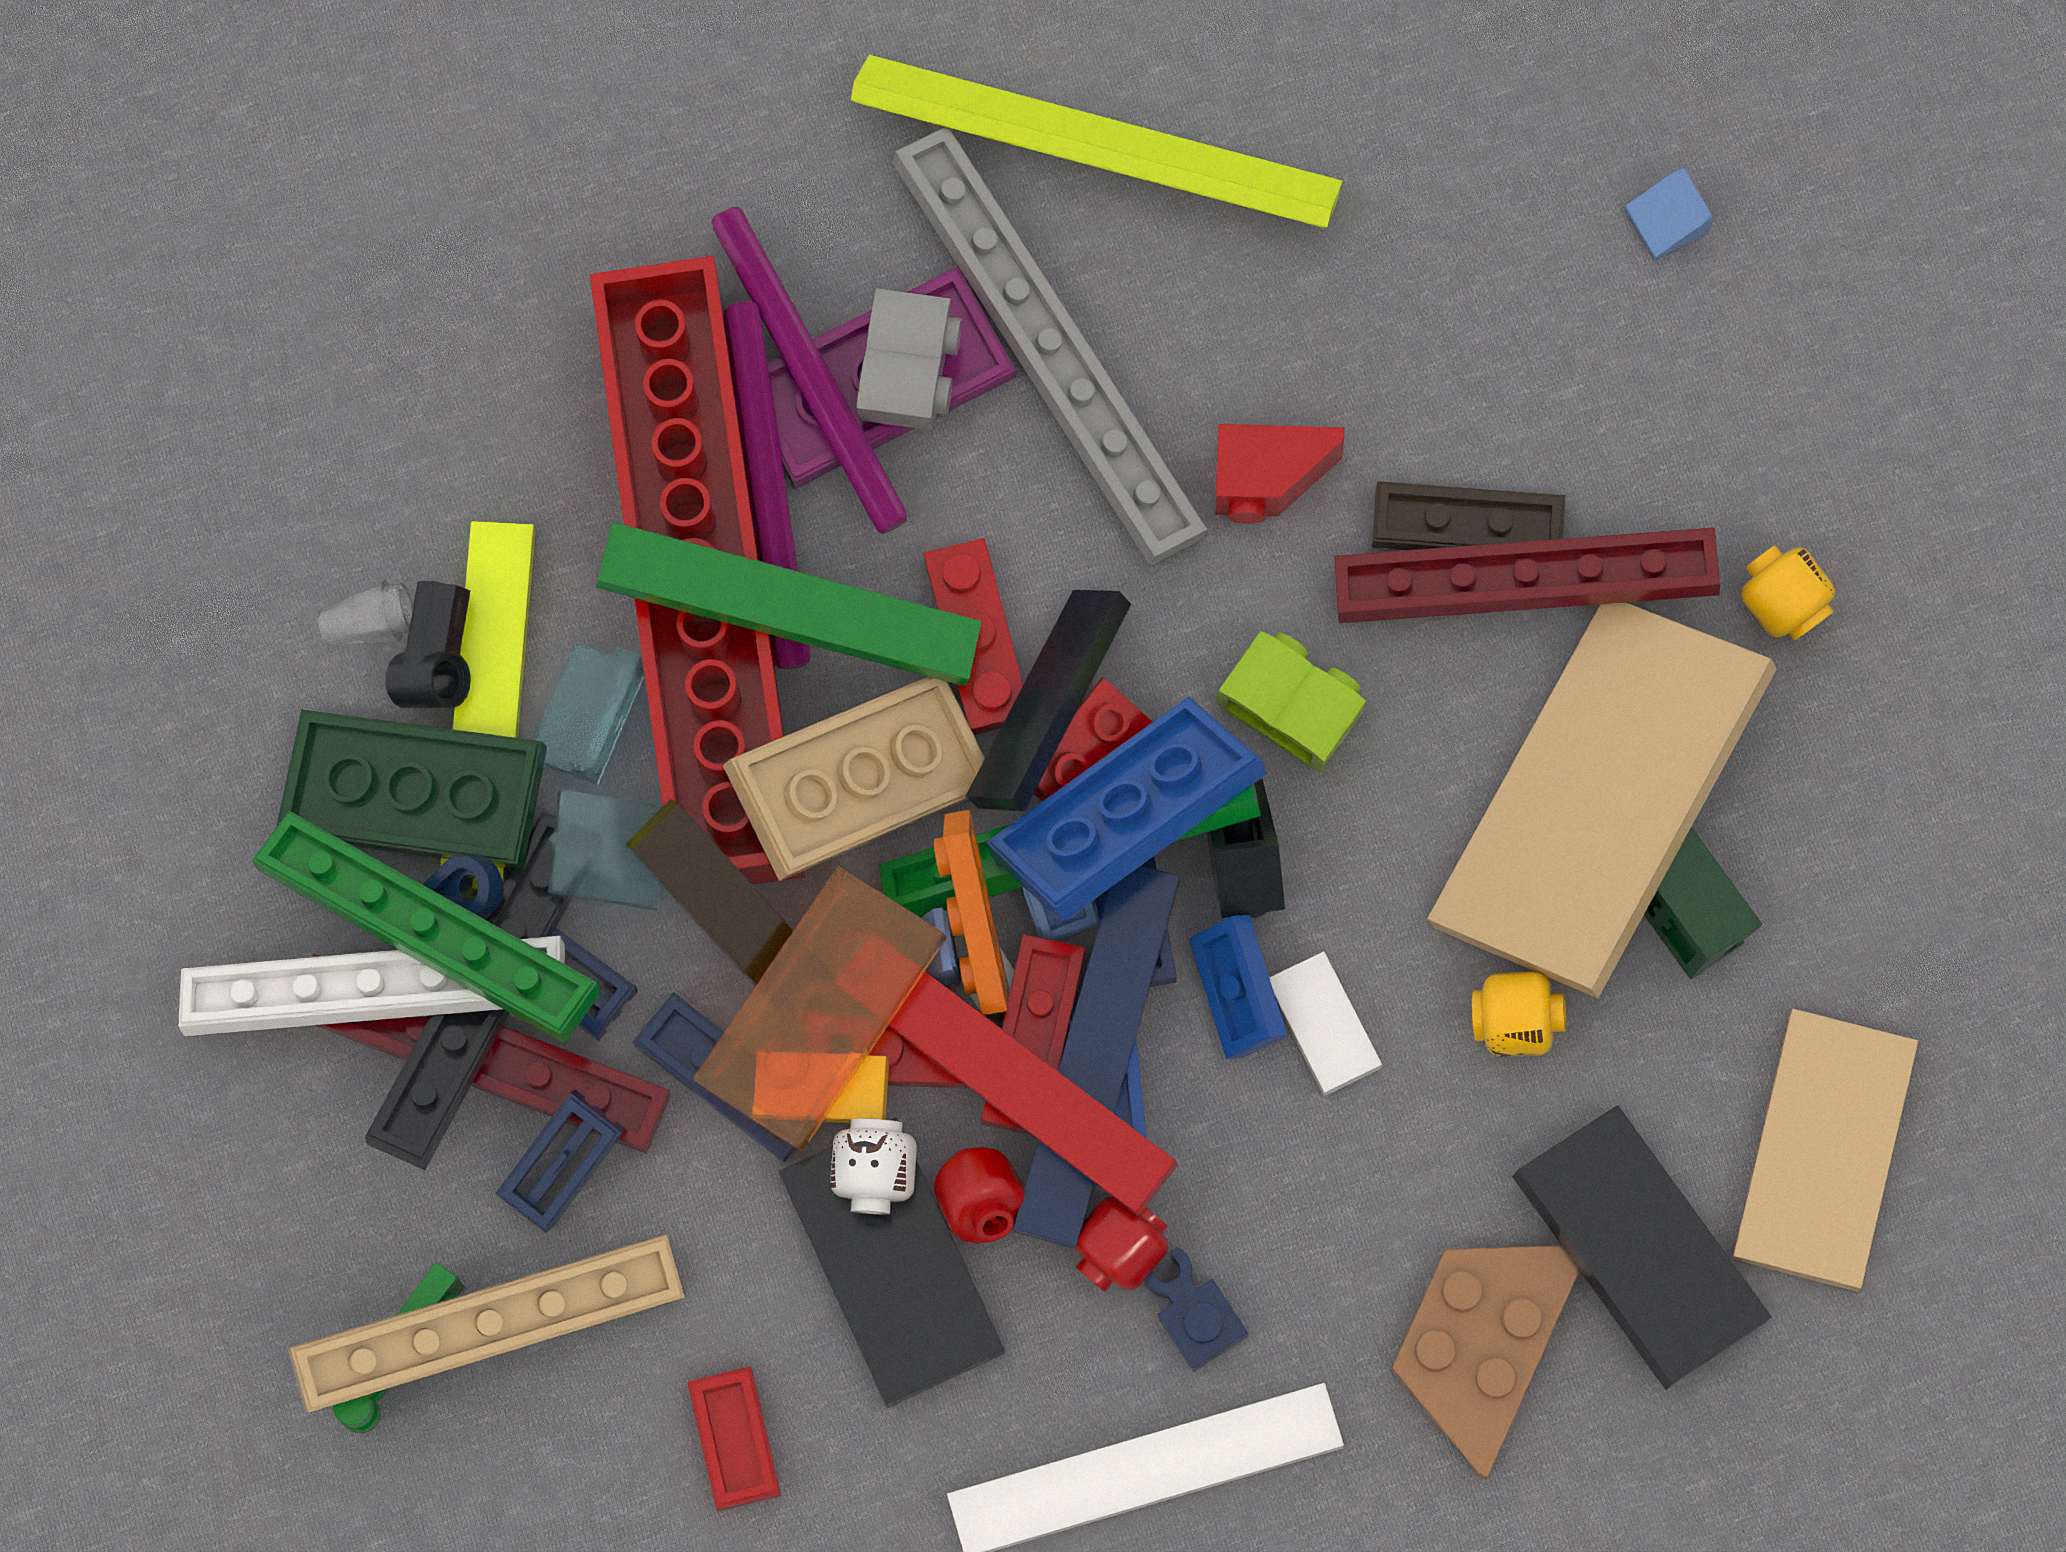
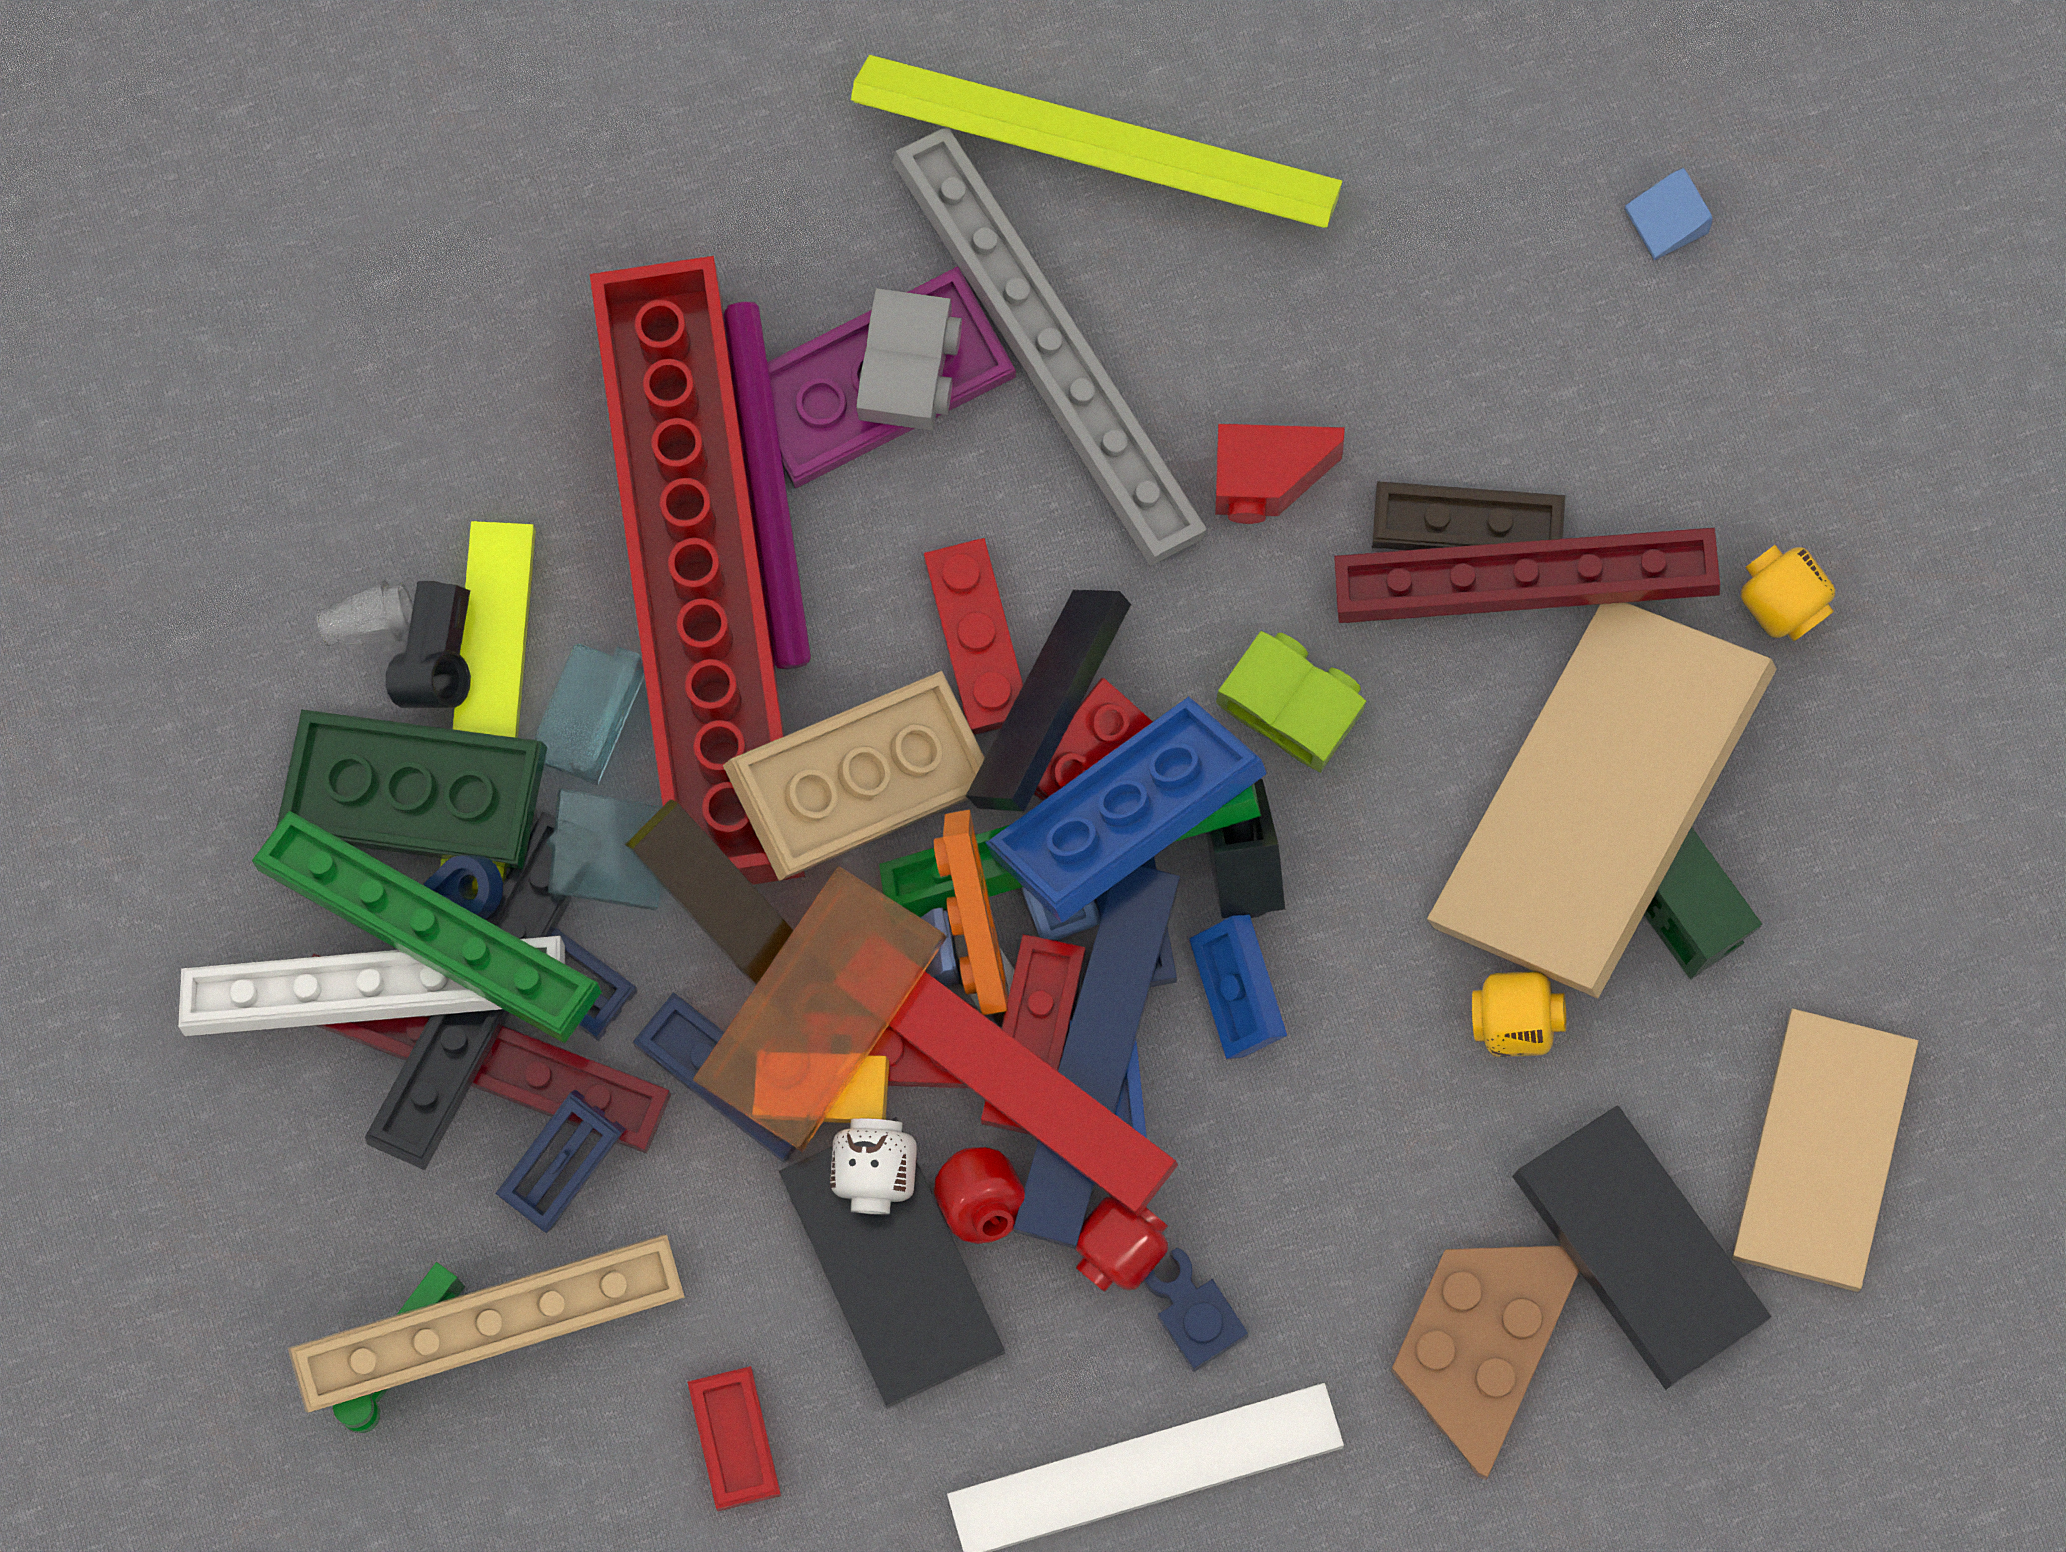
green tile [595,522,982,686] -> none
magenta axle [712,206,907,534] -> none
white tile [1270,951,1382,1096] -> none

